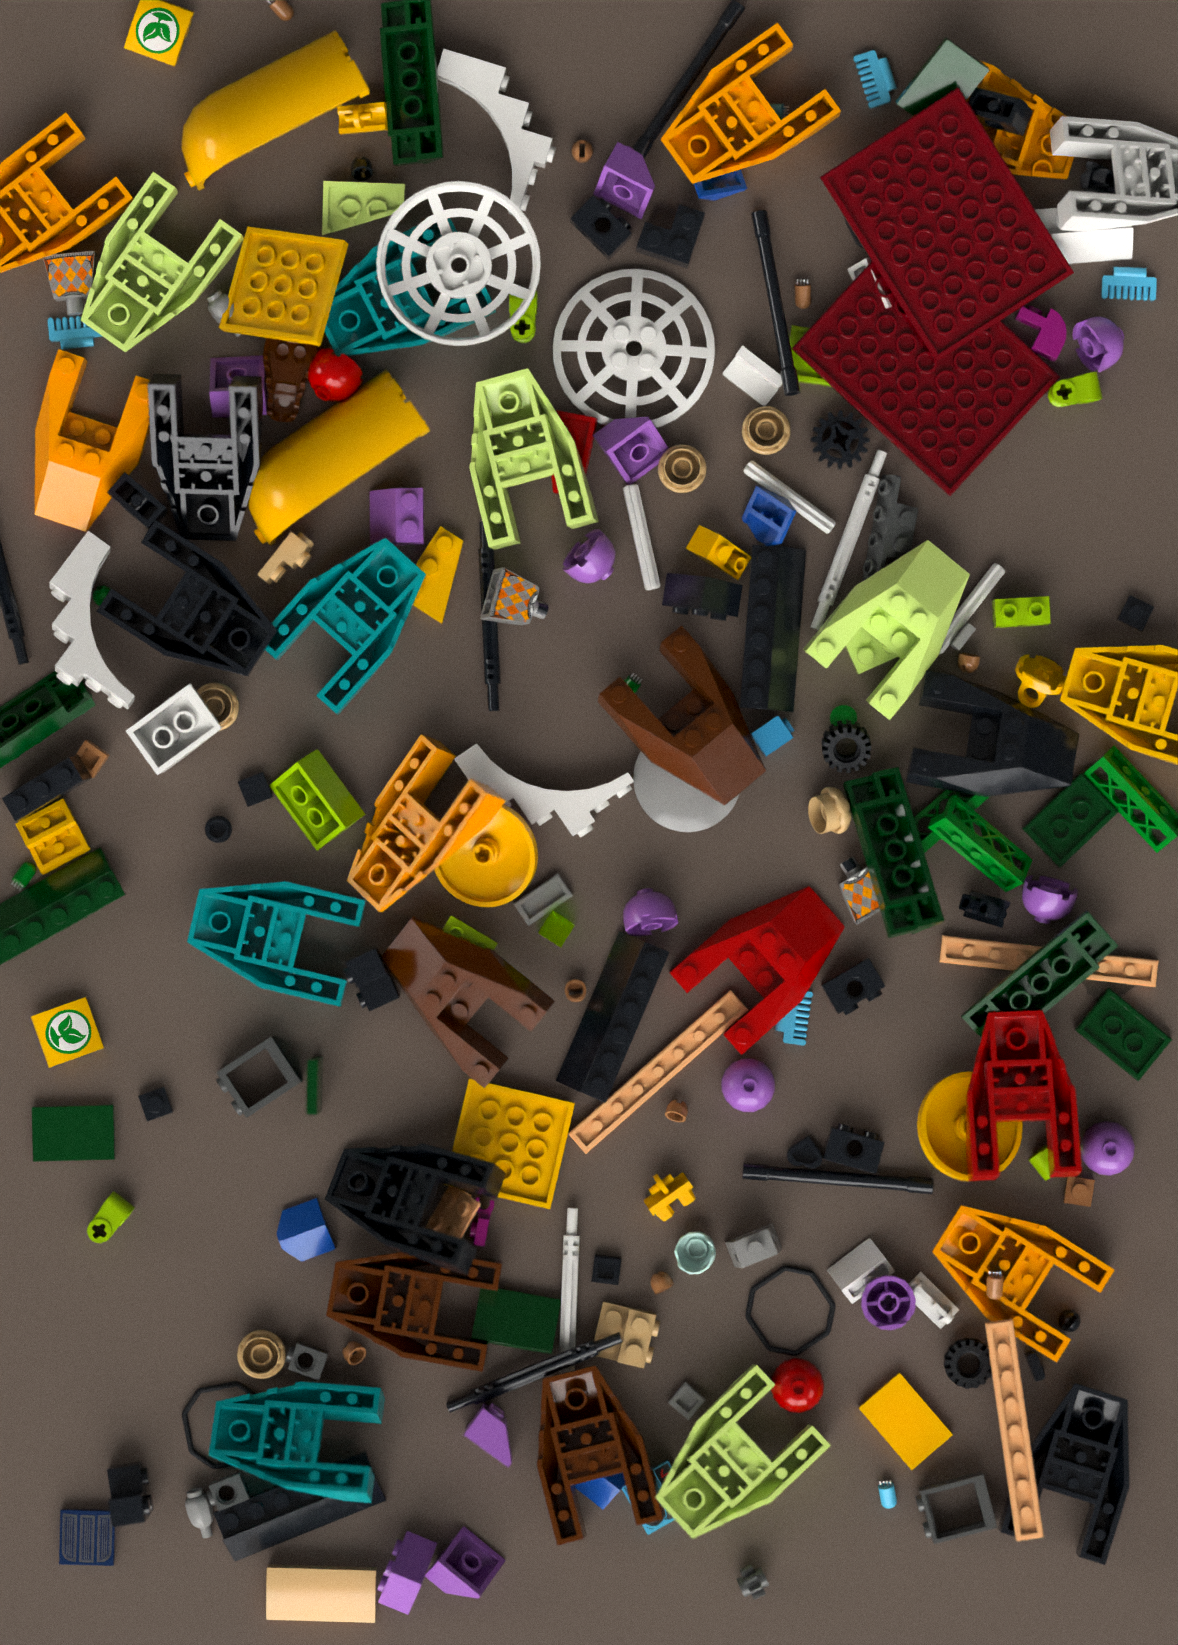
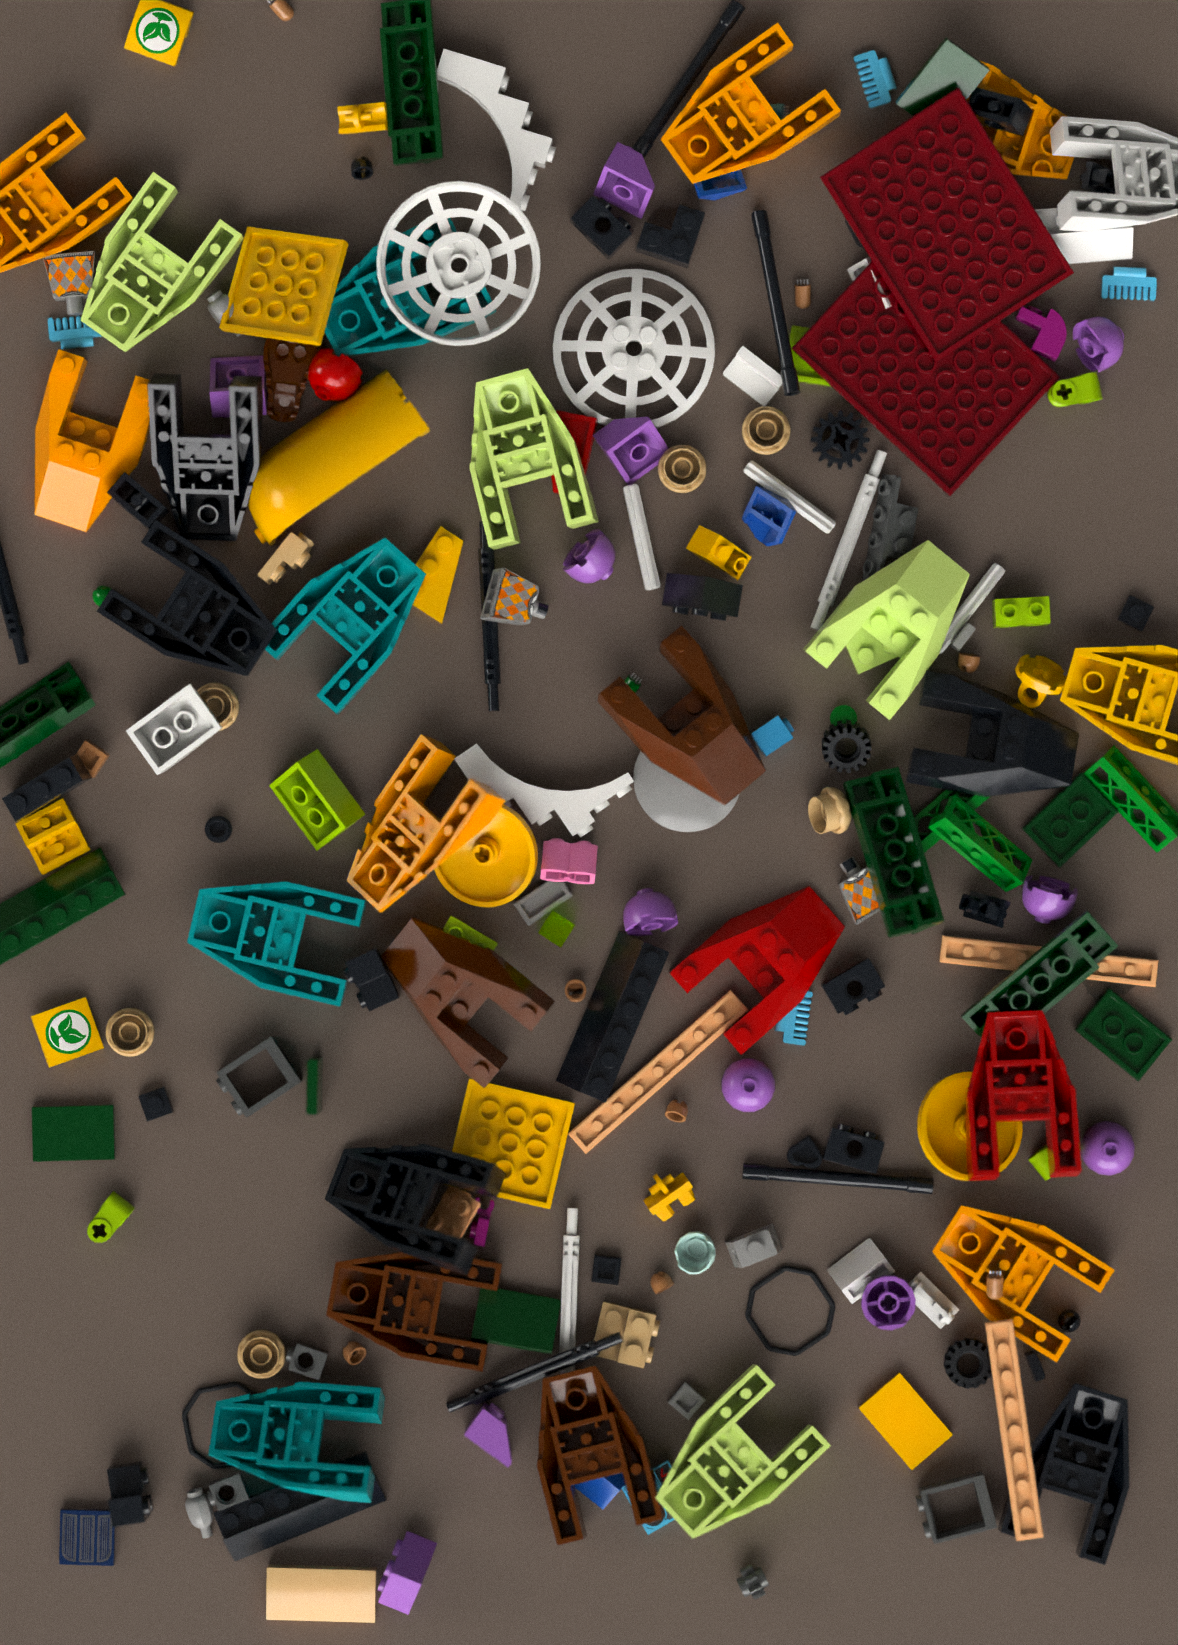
green piece [11,862,36,891] -> none
white arch [49,531,135,709] -> none
yellow panel [181,30,370,191] -> none
black tile [238,772,273,807] -> none
blue slope [276,1198,336,1262] -> none
yellowish green wing [322,181,405,235] -> none
medium lavender slope [370,488,424,545] -> none
medium lavender slope [425,1526,506,1598] -> none
lime piece [509,290,538,343] -> none
medium nougat hinge [571,140,593,163] -> none
black slope [740,545,806,712] -> none
red cylinder [771,1358,824,1413] -> none
medium azure piece [878,1480,897,1509] -> none
medium nougat plate [1063,1177,1095,1207] -> none
none -> tan piece [106,1008,155,1057]
none -> bright pink brick [540,838,598,884]

